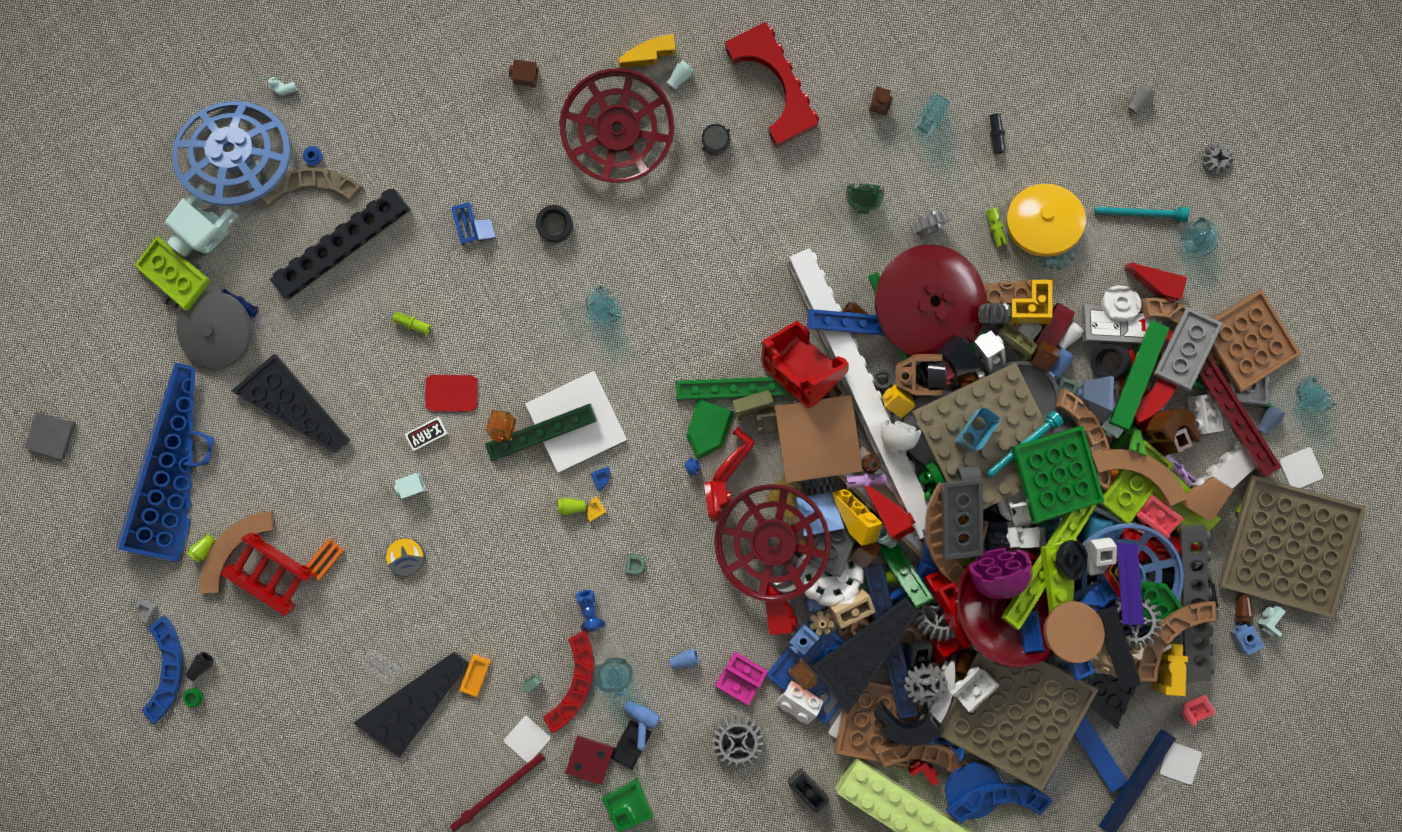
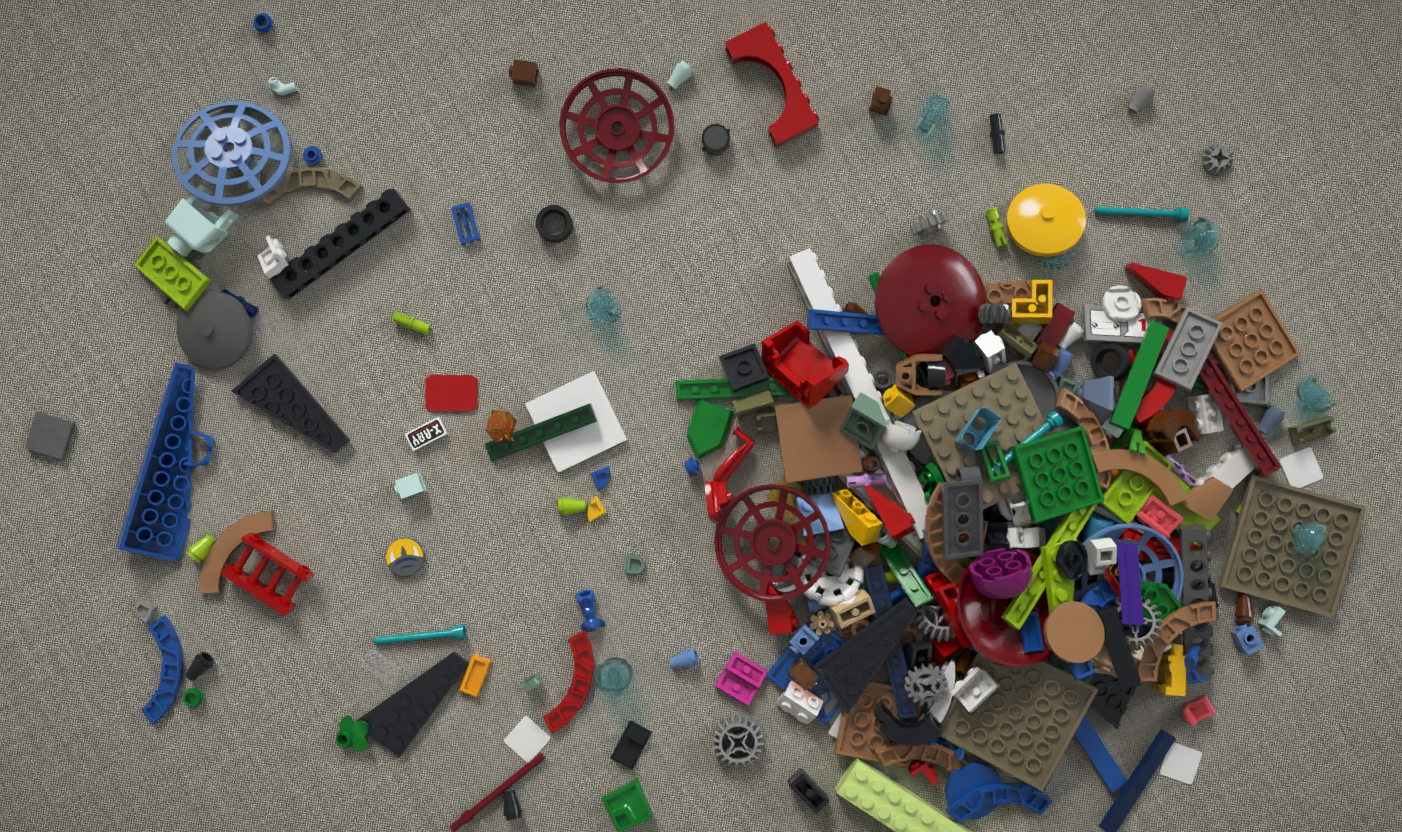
orange tile [306,538,345,581] -> none
tile [471,219,495,241] -> none
dark red tile [565,735,614,785] -> none
yellow slope [619,34,676,68] -> none
medium blue piece [623,701,660,751] -> none
clear green cylinder [846,184,885,214] -> none
none -> blue plate [253,13,273,33]
none -> white bracket [258,235,288,279]
none -> green plate [336,715,370,751]
none -> teal piece [374,624,466,645]
none -> black cone [504,790,523,821]
none -> black plate [719,343,769,392]
none -> sand green slope [839,392,887,450]
none -> green tile [979,440,1011,484]
none -> blue cap [1184,645,1206,684]
none -> olive hinge [1287,416,1337,446]
none -> clear light blue cylinder [1291,520,1331,560]

